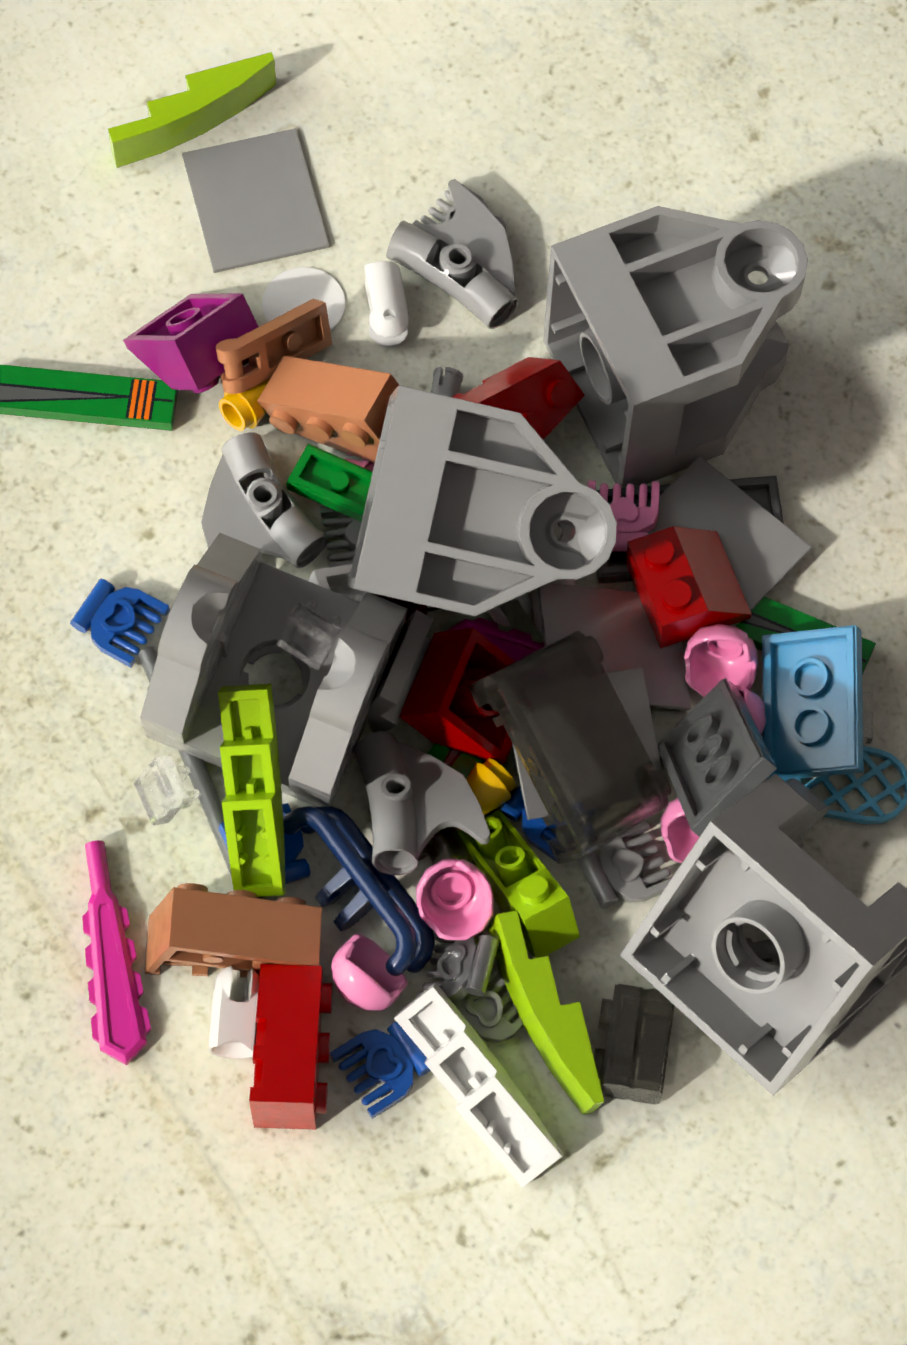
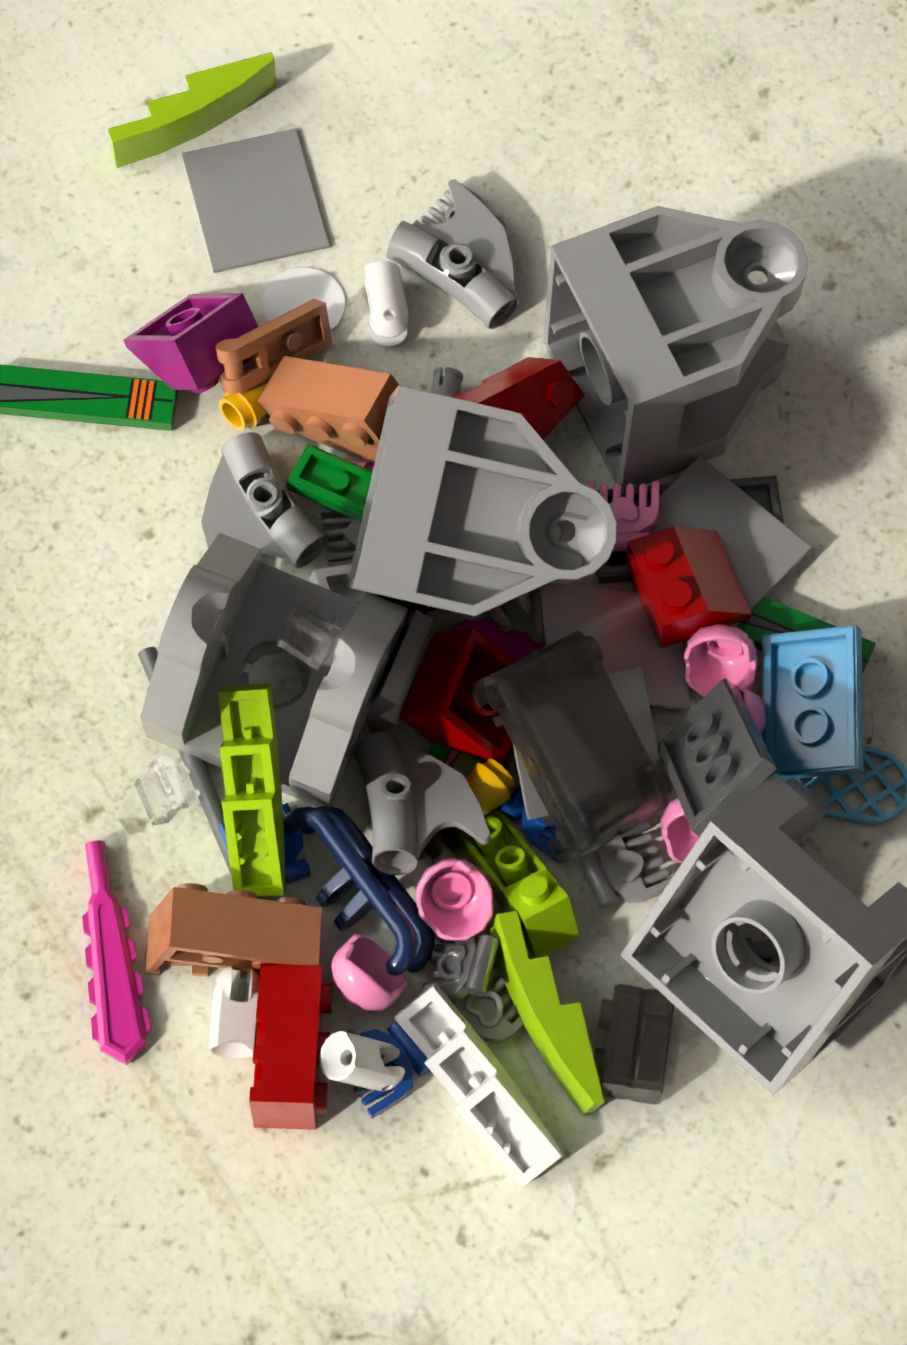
blue piece [70,578,170,668] -> none
none -> white piece [320,1031,405,1091]

